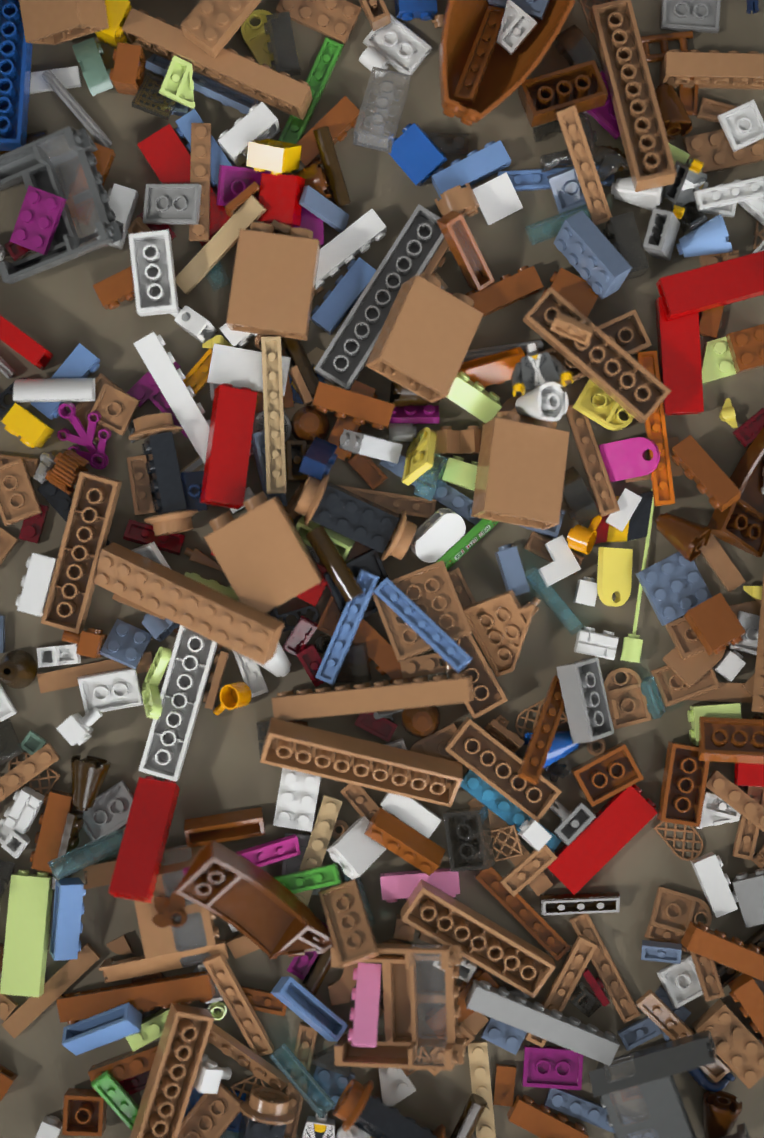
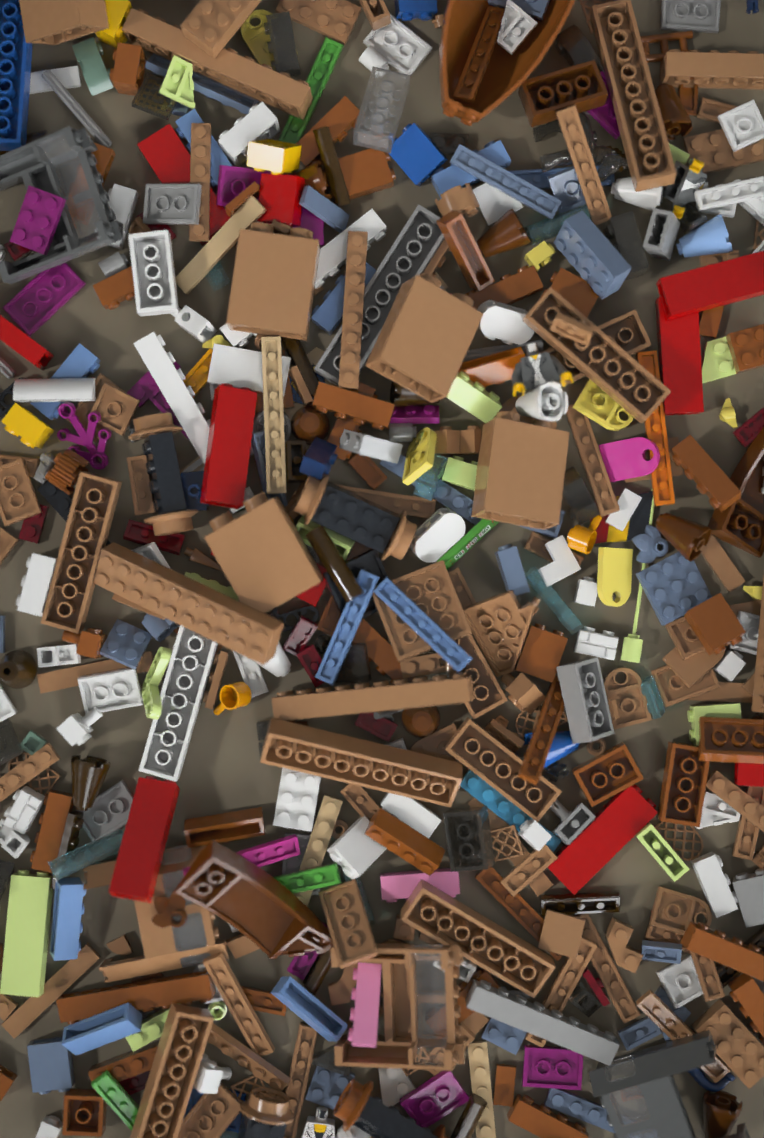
clear light blue brick [269,1043,336,1119] -> none
none -> magenta tile [2,262,86,337]
none -> sand blue brick [27,1037,75,1094]
none -> light grey brick [98,251,129,278]
none -> dark orange brick [338,145,396,200]
none -> medium nougat plate [339,231,368,390]
none -> magenta plate [399,1070,469,1128]
none -> sand blue plate [449,144,562,219]
none -> reddish brown cone [477,209,531,258]
none -> white brick [477,300,534,345]
none -> medium nougat brick [501,672,546,715]
none -> dark orange brick [515,623,568,683]
none -> light yellow brick [524,241,556,272]
none -> medium nougat tile [538,909,586,959]
none -> medium nougat brick [604,917,643,973]
none -> sand blue plate [632,525,668,563]
none -> yellowish green brick [635,822,690,882]

